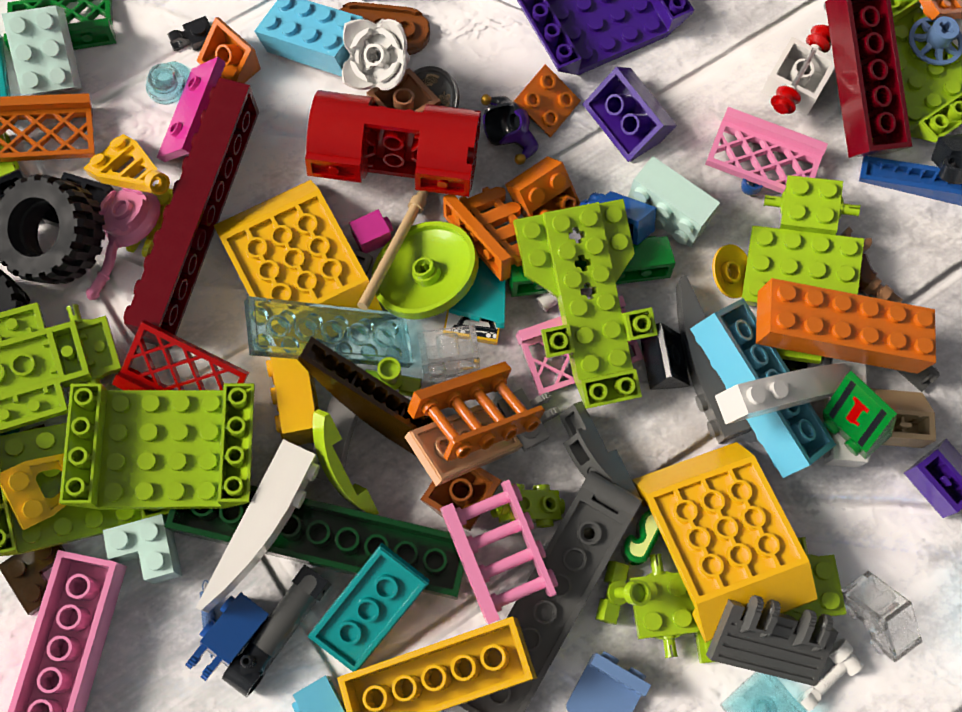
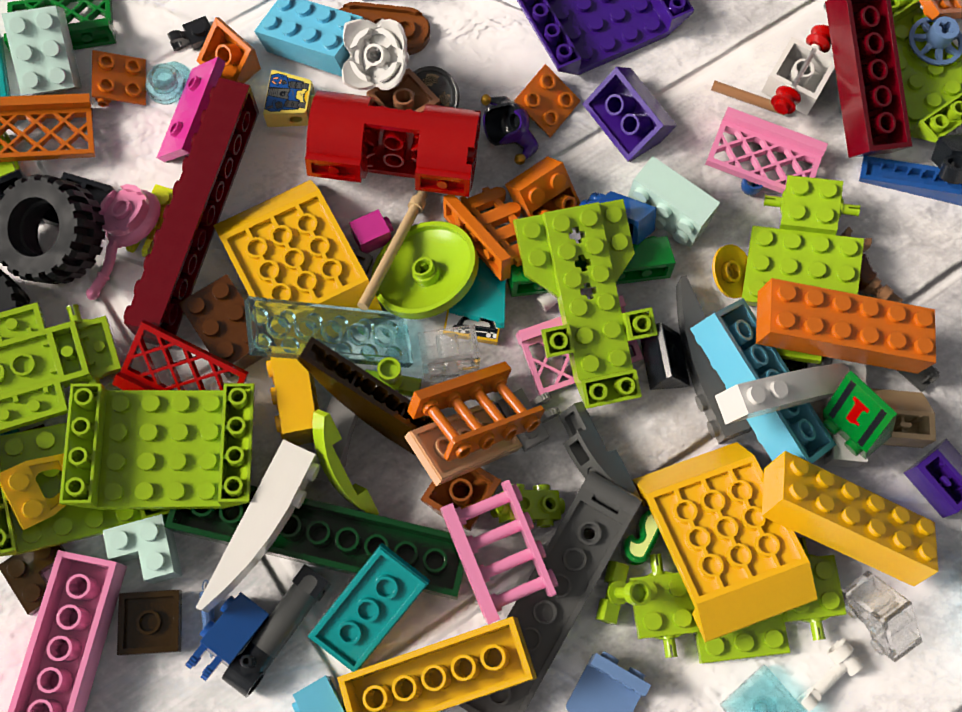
yellow plate [84,134,170,195] -> none
dark grey hinge [706,595,839,686] -> none
none -> orange hinge [92,50,146,107]
none -> dark brown plate [117,590,182,656]
none -> reddish brown brick [178,274,275,379]
none -> torso [263,70,315,127]
none -> medium nougat bar [711,80,785,115]
none -> yellow brick [762,451,939,587]

